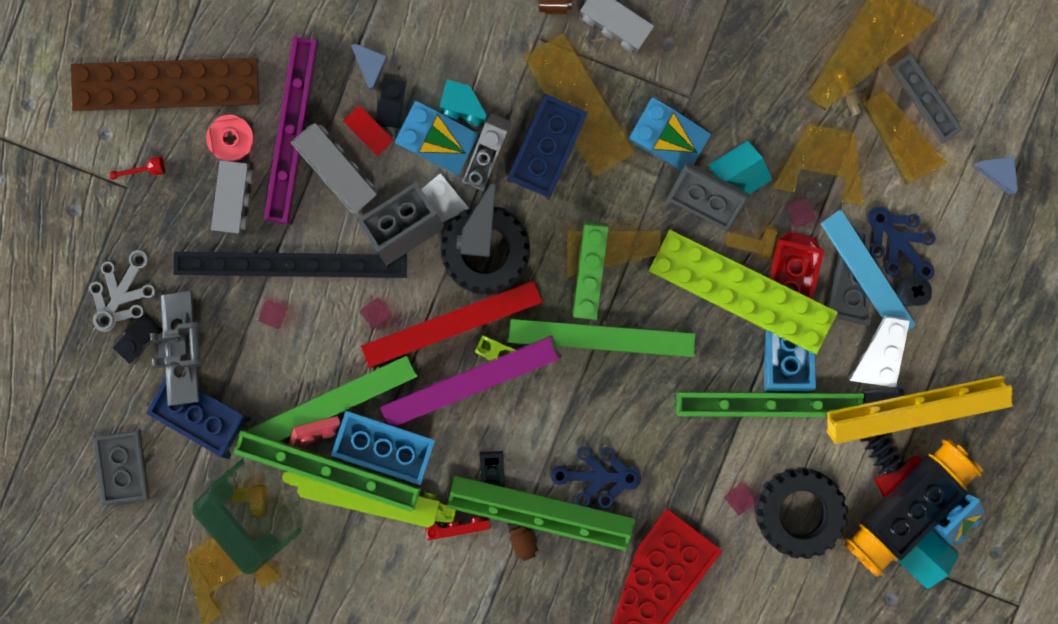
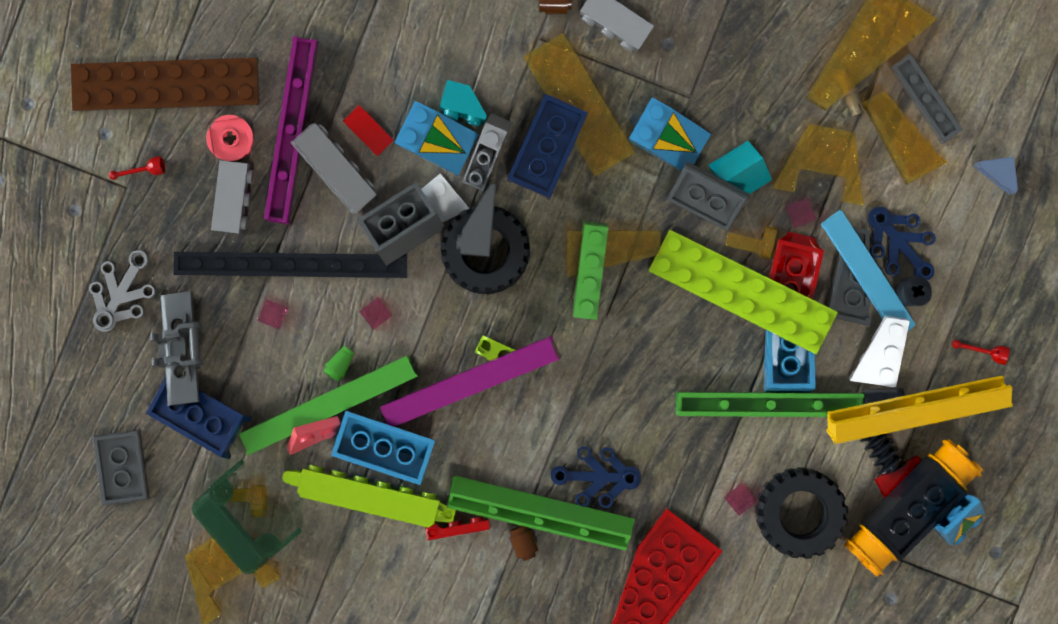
black slope [113,314,163,364] -> none
bright green tile [233,429,421,512] -> none
sand blue slope [351,44,388,91] -> none
red tile [361,281,543,368] -> none
black slope [376,78,407,129] -> none
black slope [480,451,505,487] -> none
bright green tile [508,319,695,357] -> none
teal slope [897,530,959,589] -> none
none -> bright green cone [323,346,355,382]
none -> red hinge [952,339,1010,365]

